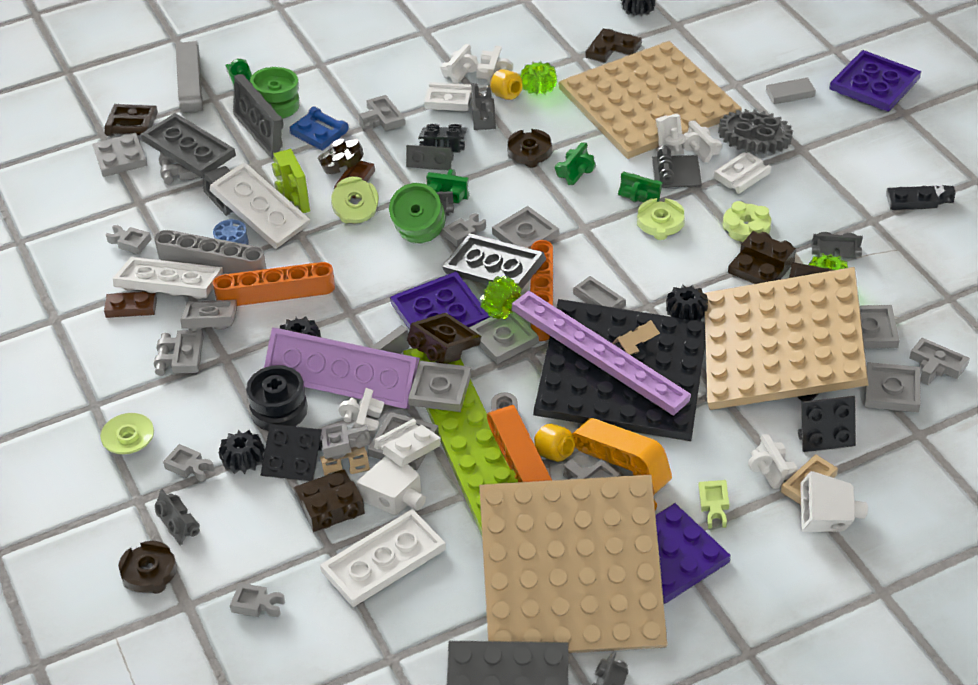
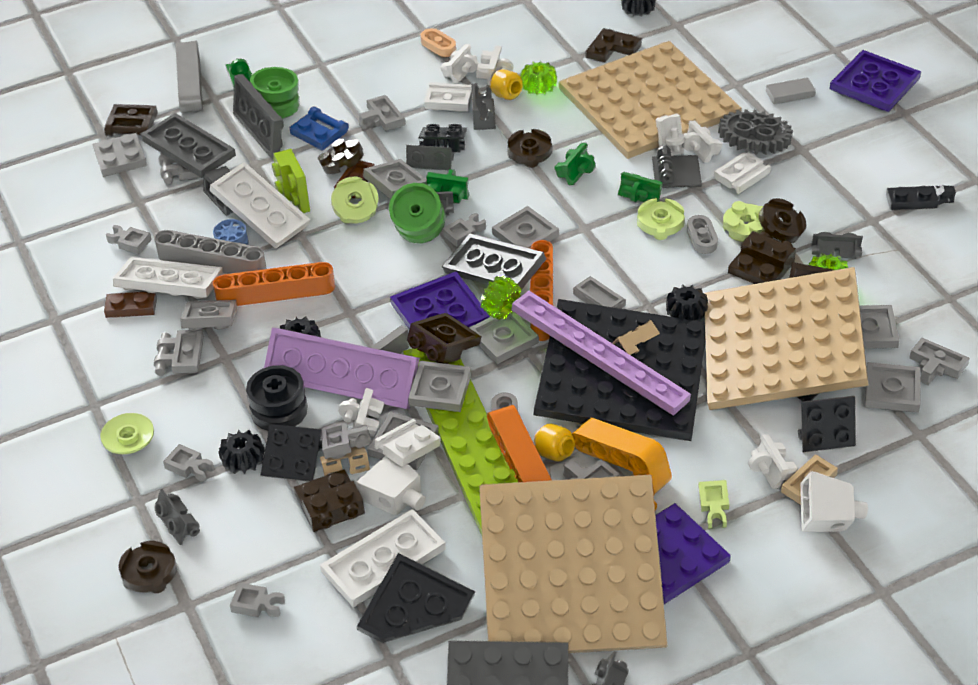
none -> black plate [357,553,475,643]
none -> light grey plate [363,159,427,199]
none -> light nougat plate [421,28,456,57]
none -> light grey plate [687,215,718,254]
none -> dark brown plate [759,198,807,243]

